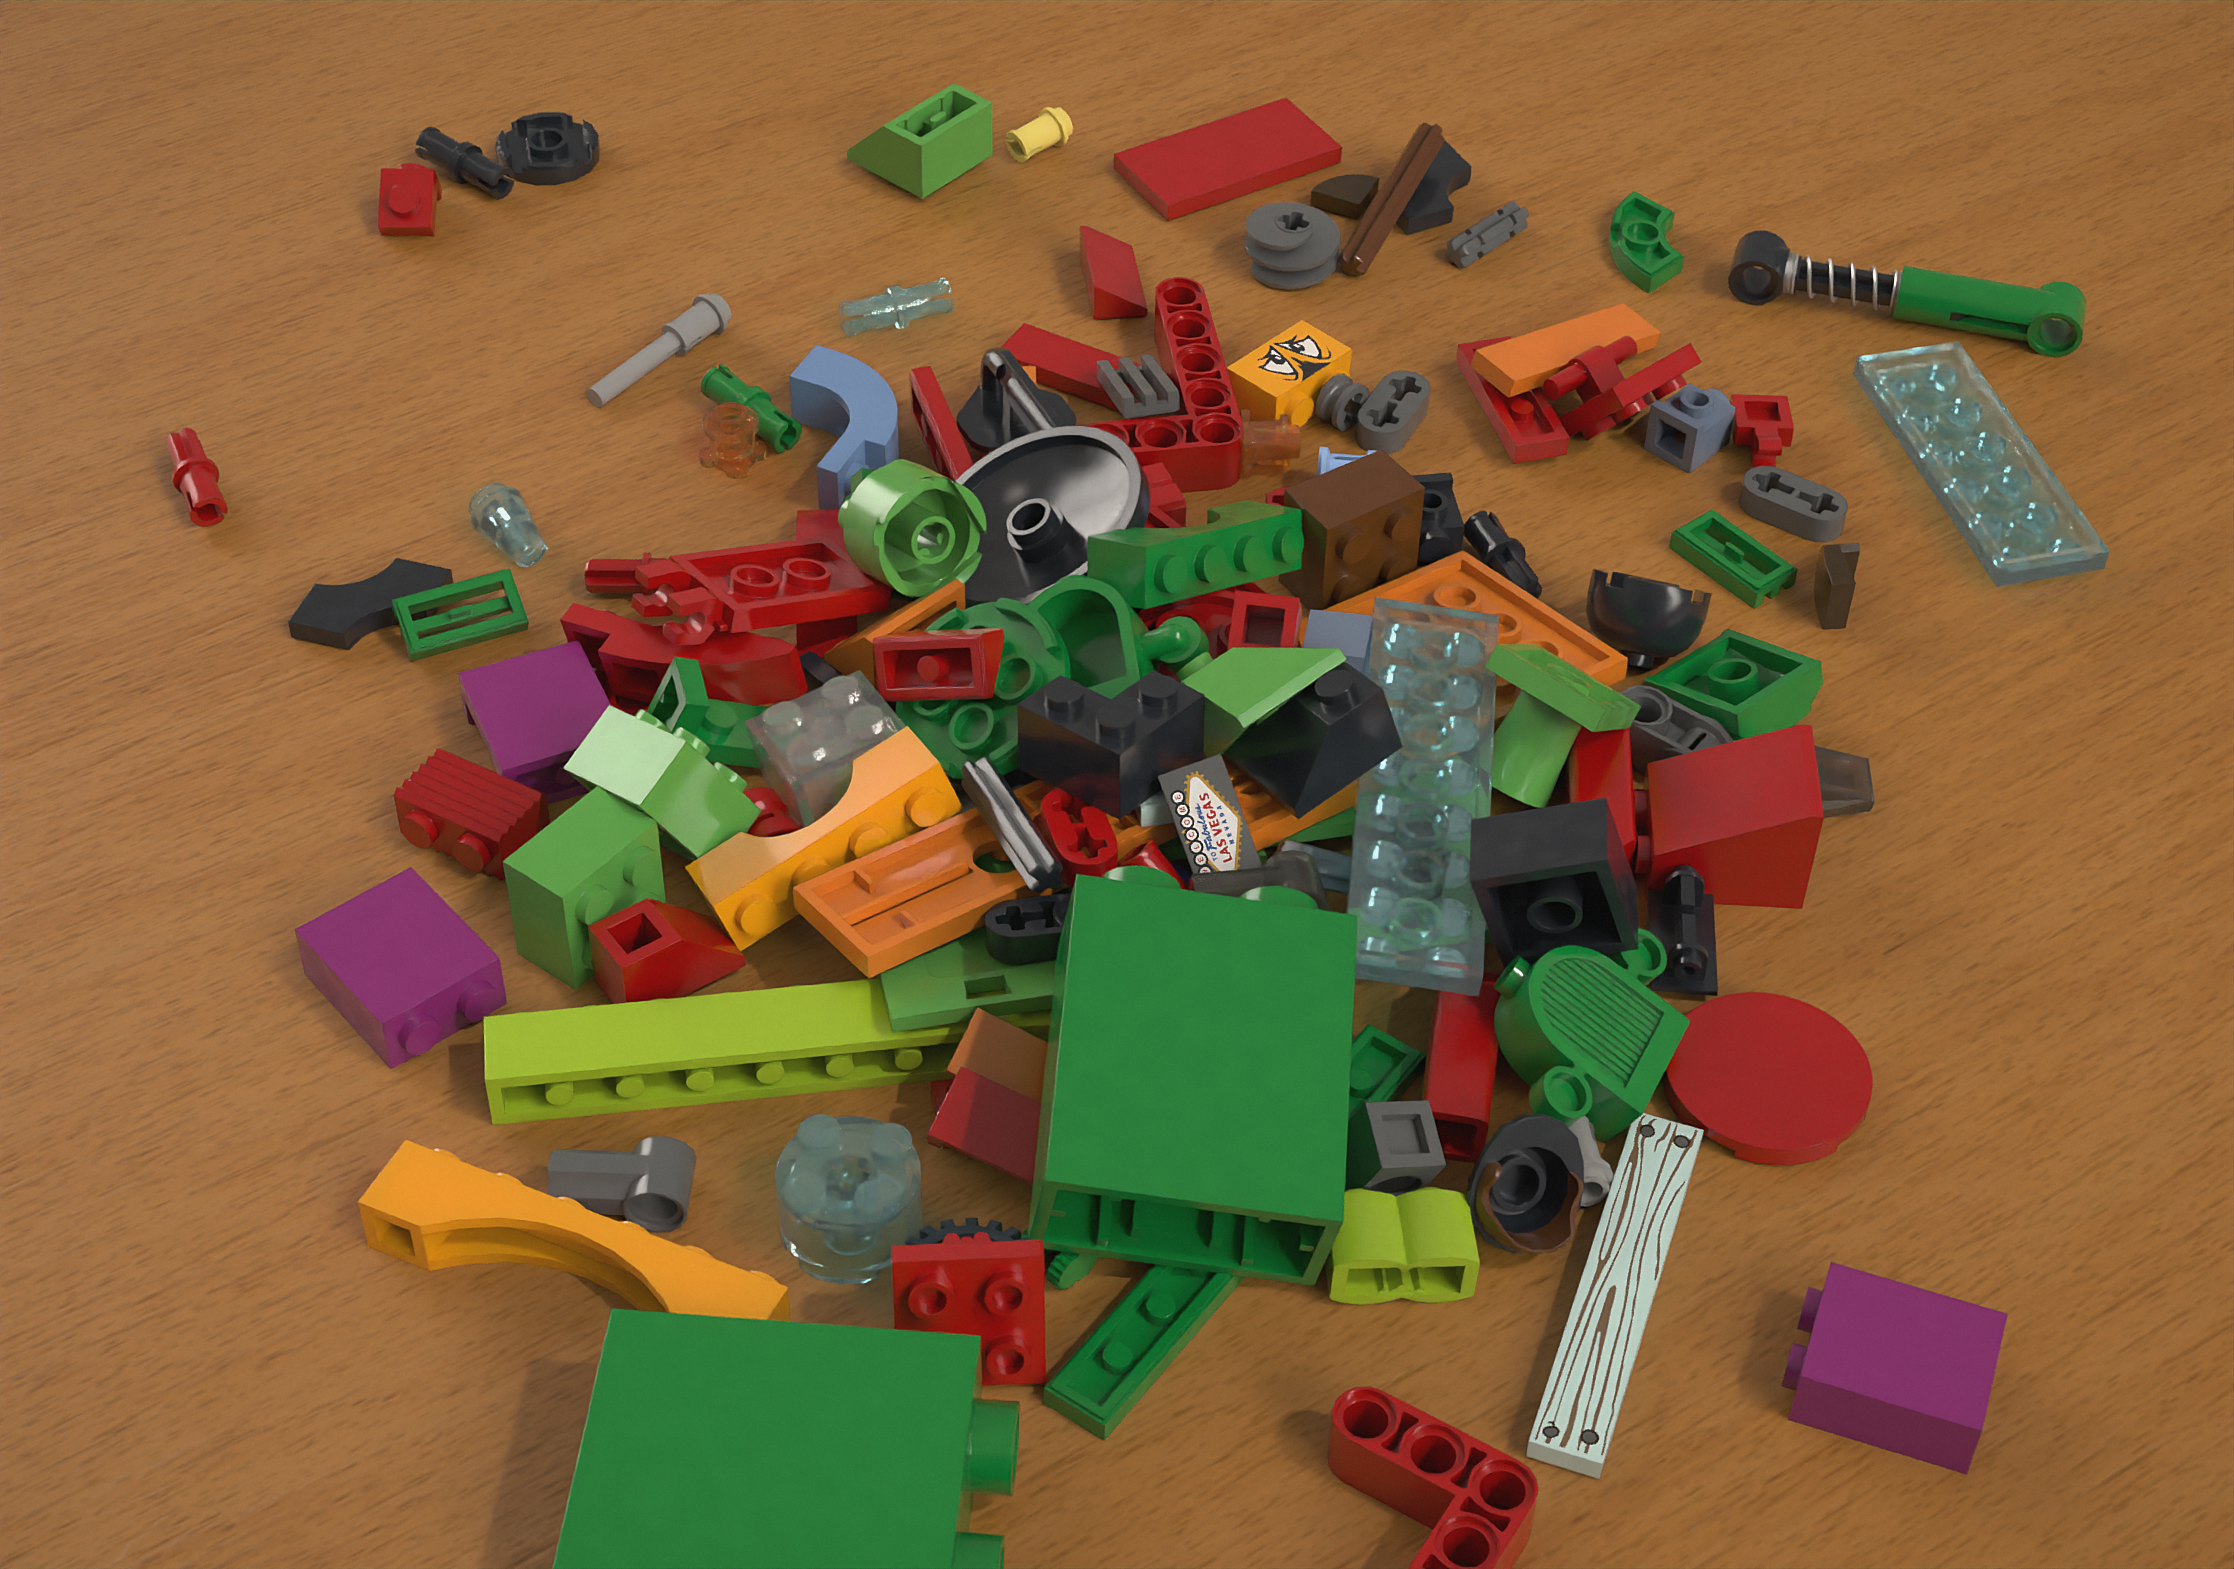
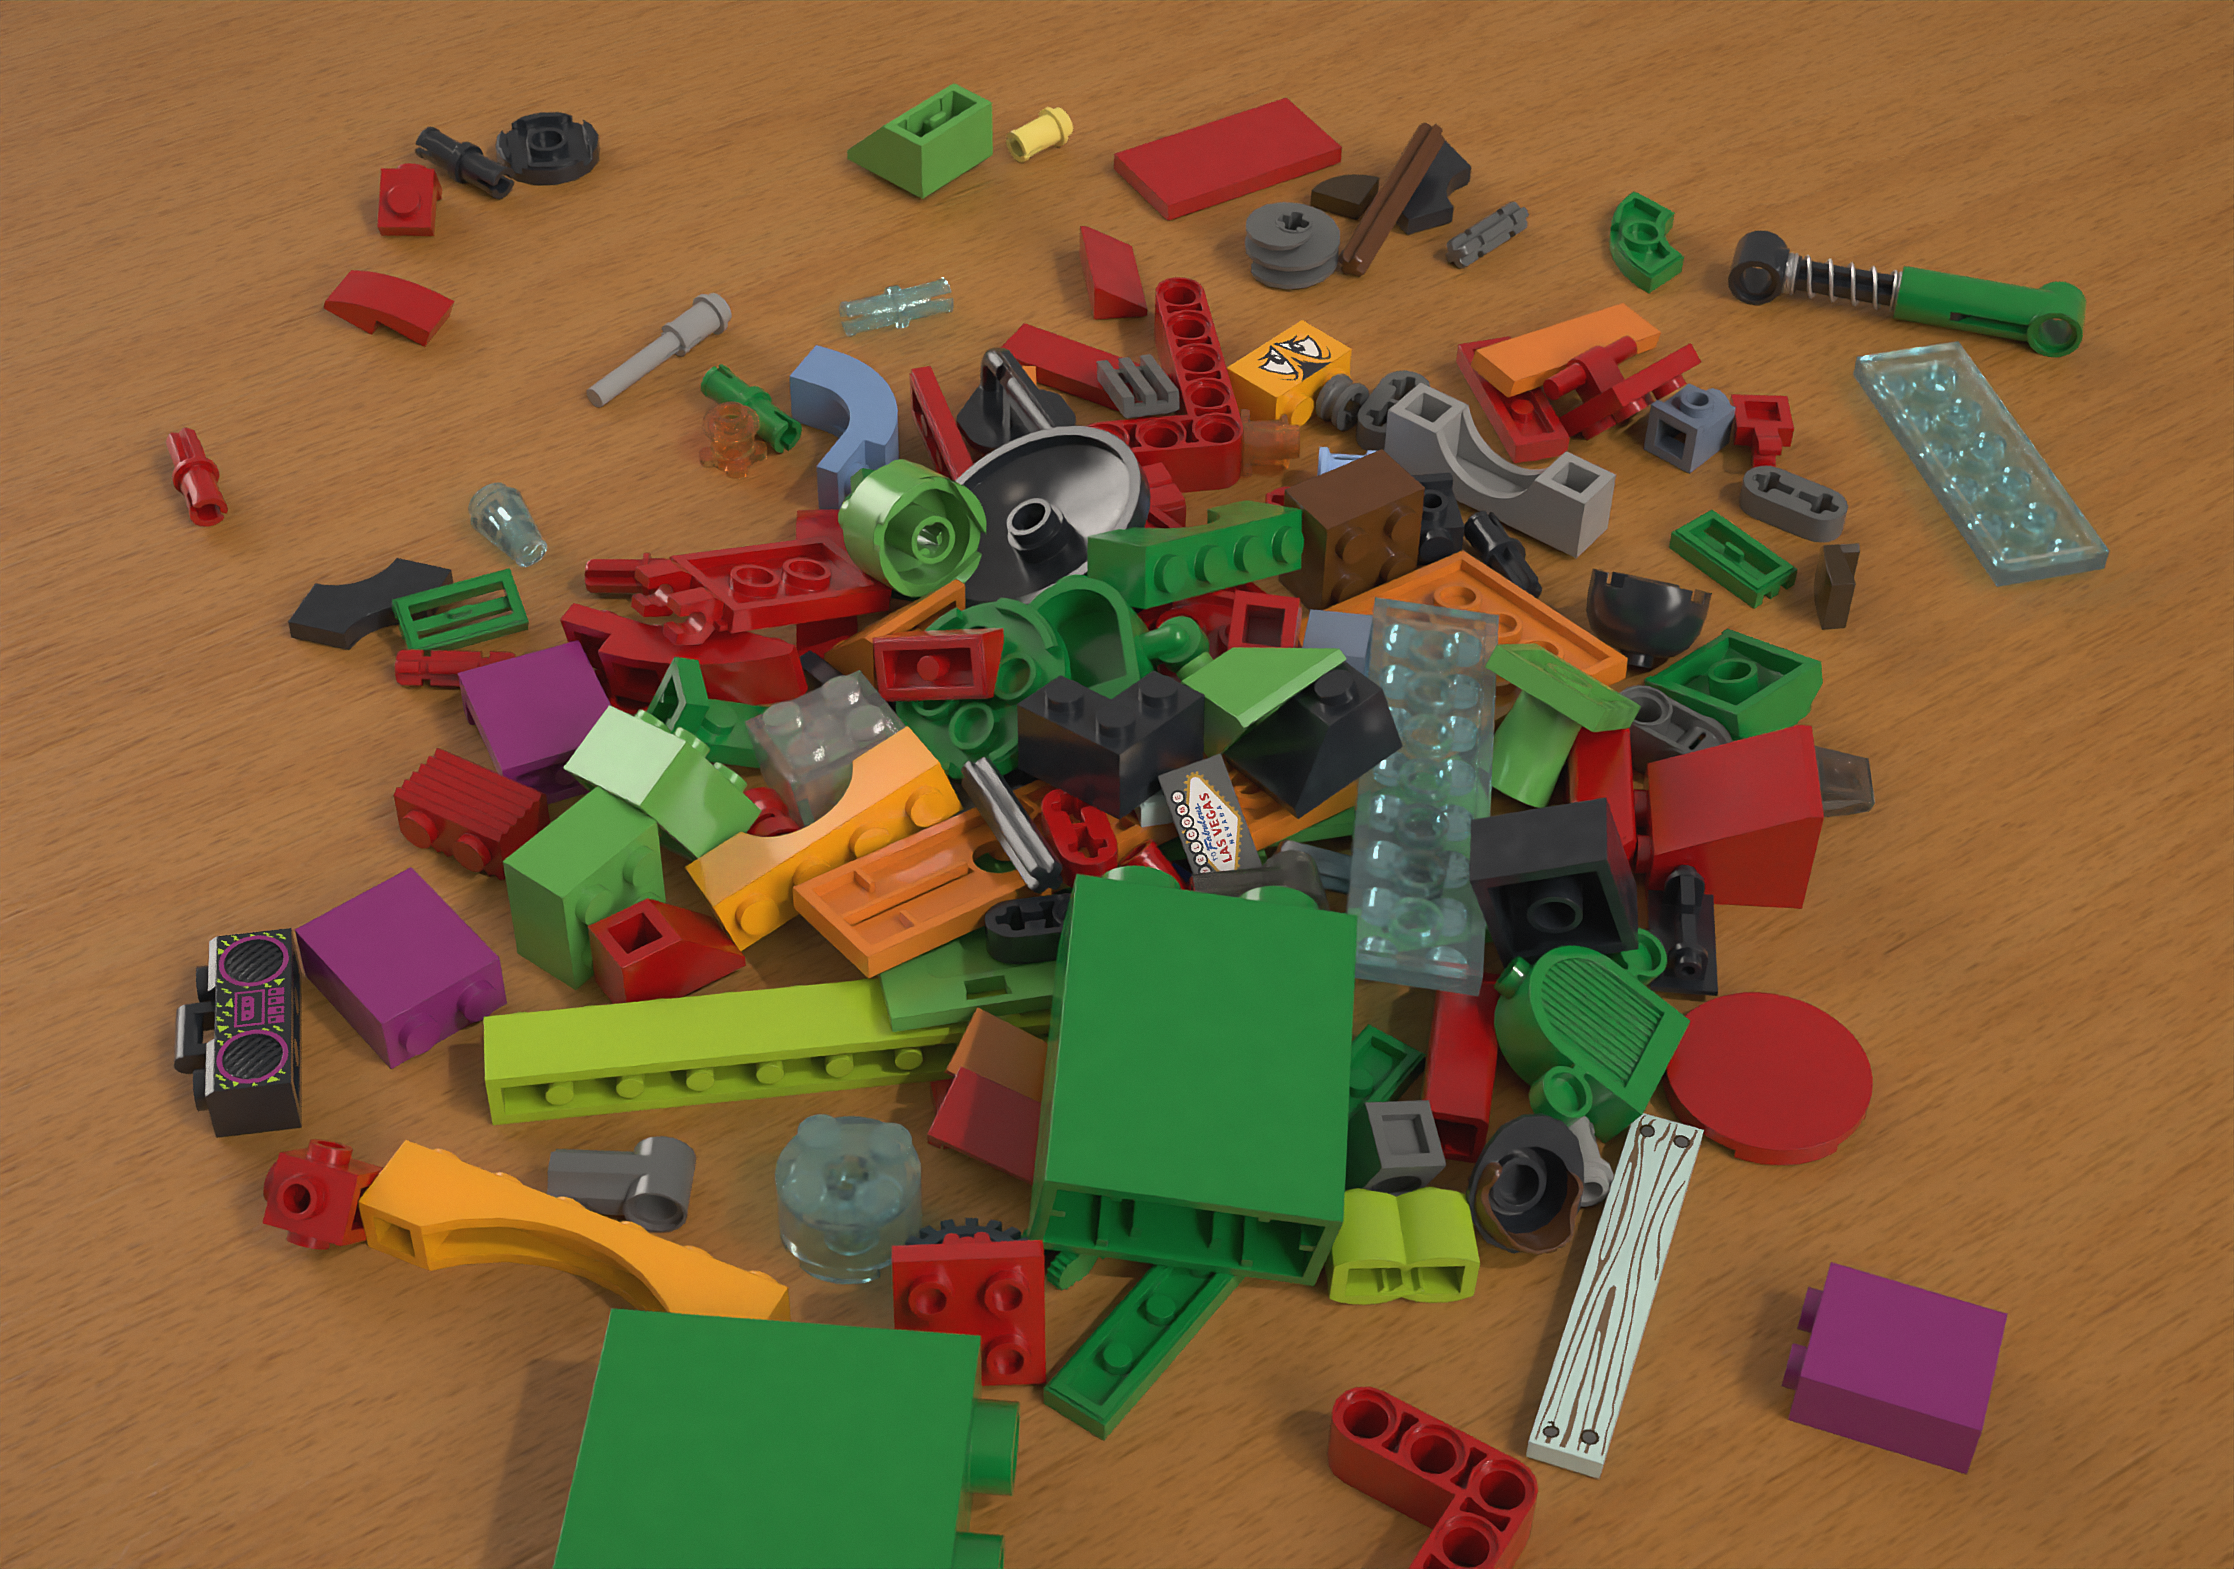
none -> black piece [174,928,302,1138]
none -> red brick [262,1139,383,1249]
none -> red slope [323,270,455,347]
none -> red axle [394,649,516,687]
none -> light grey arch [1384,383,1616,558]

